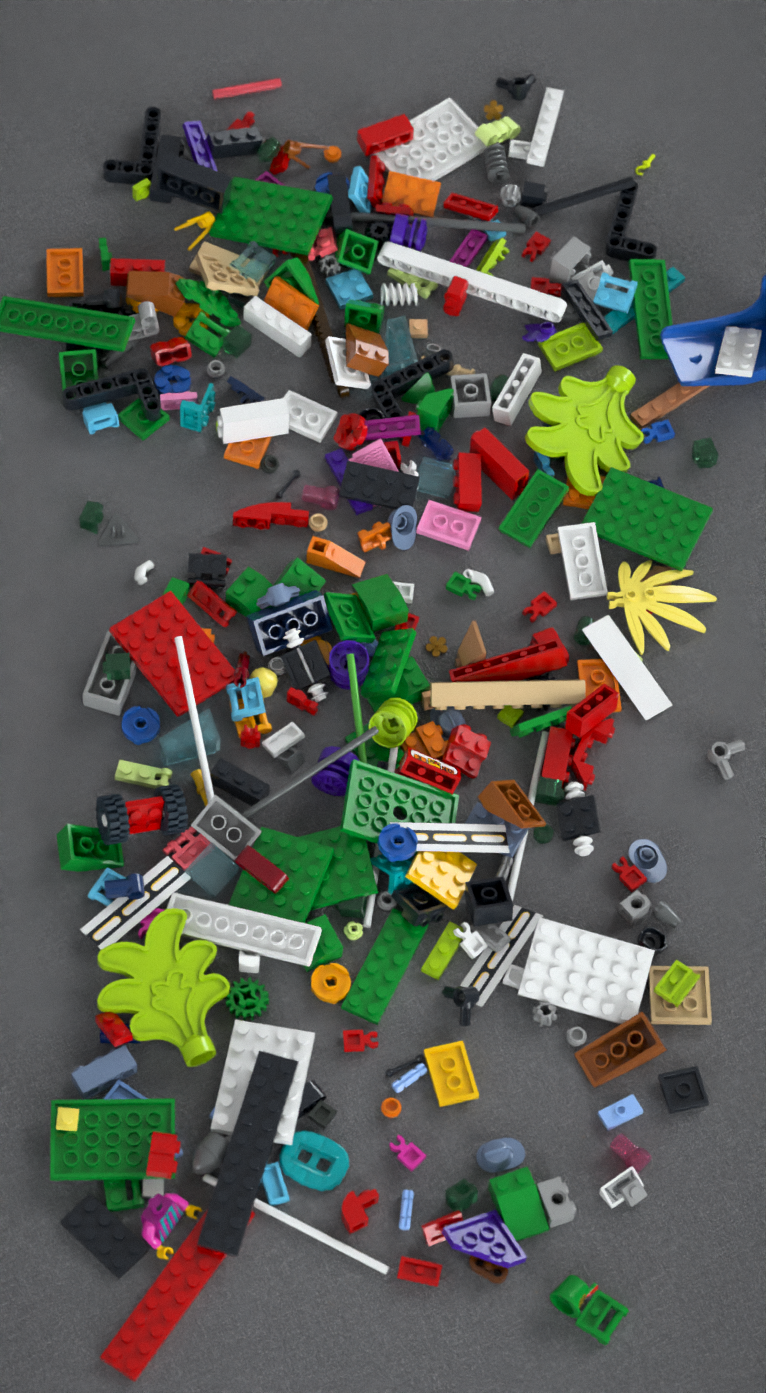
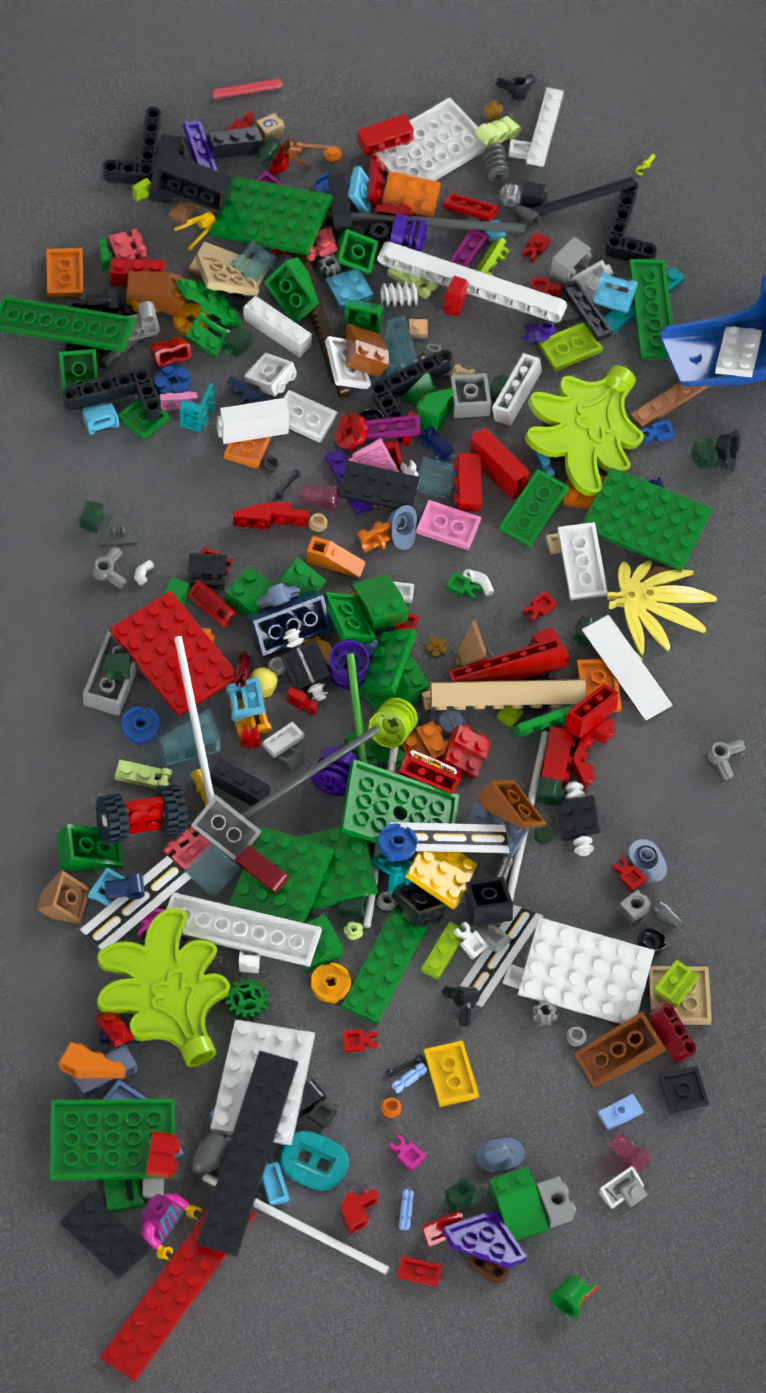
light yellow plate [56,1107,79,1131] -> none
light grey plate [207,360,225,378] -> none
orange plate [264,276,319,331] -> none
green plate [575,1289,629,1345] -> none
none -> medium nougat slope [37,870,90,924]
none -> orange slope [59,1042,126,1078]
none -> light grey axle [92,547,127,589]
none -> coral plate [109,228,148,259]
none -> medium nougat plate [169,201,200,225]
none -> white plate [244,353,297,396]
none -> tan brick [257,113,285,144]
none -> dark red beam [649,1003,696,1062]
none -> black piece [715,429,740,472]

